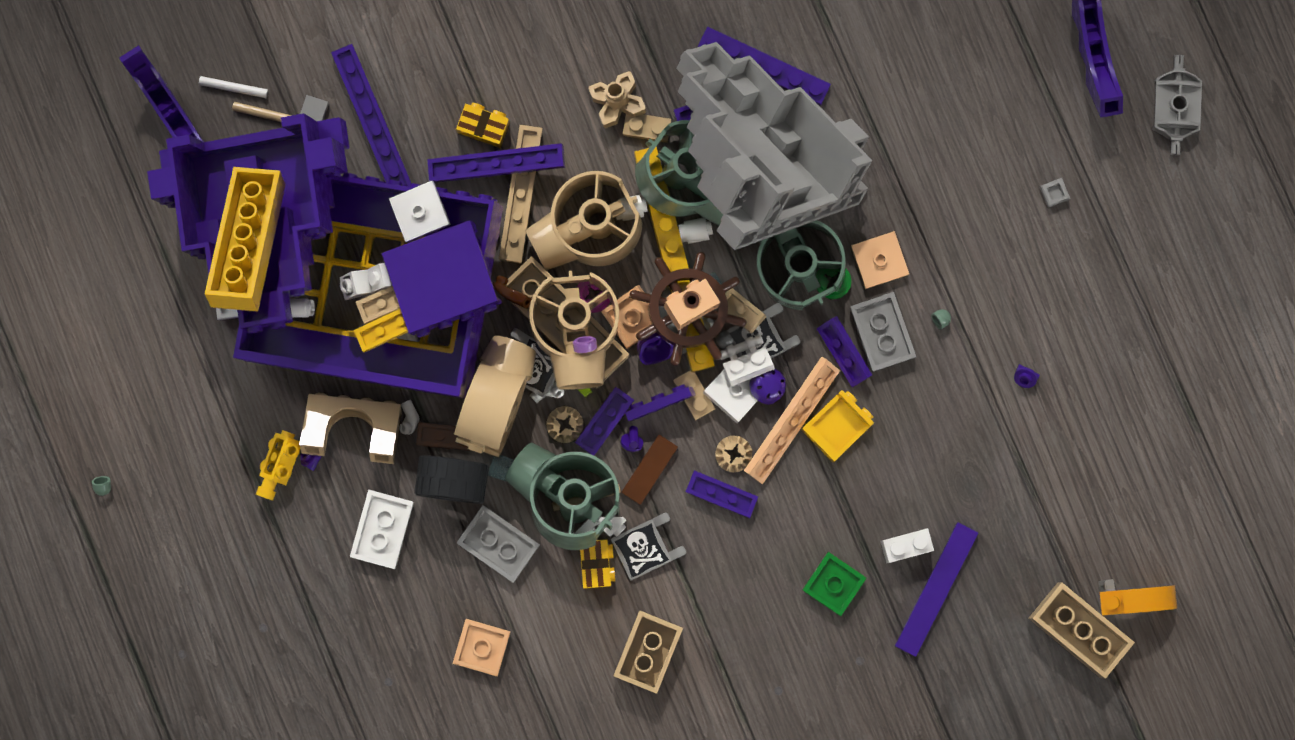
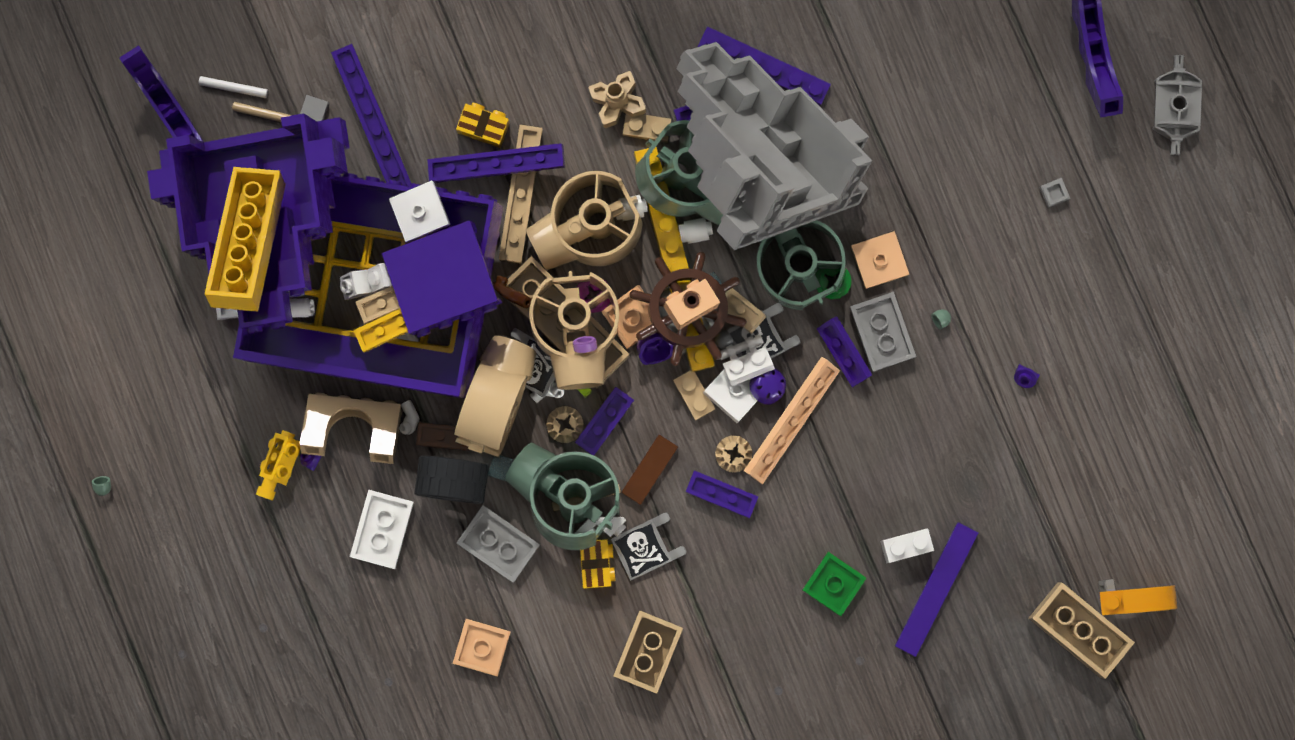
dark purple plate [620,426,644,452] -> none
dark purple plate [625,384,696,421] -> none
yellow panel [801,390,874,463] -> none

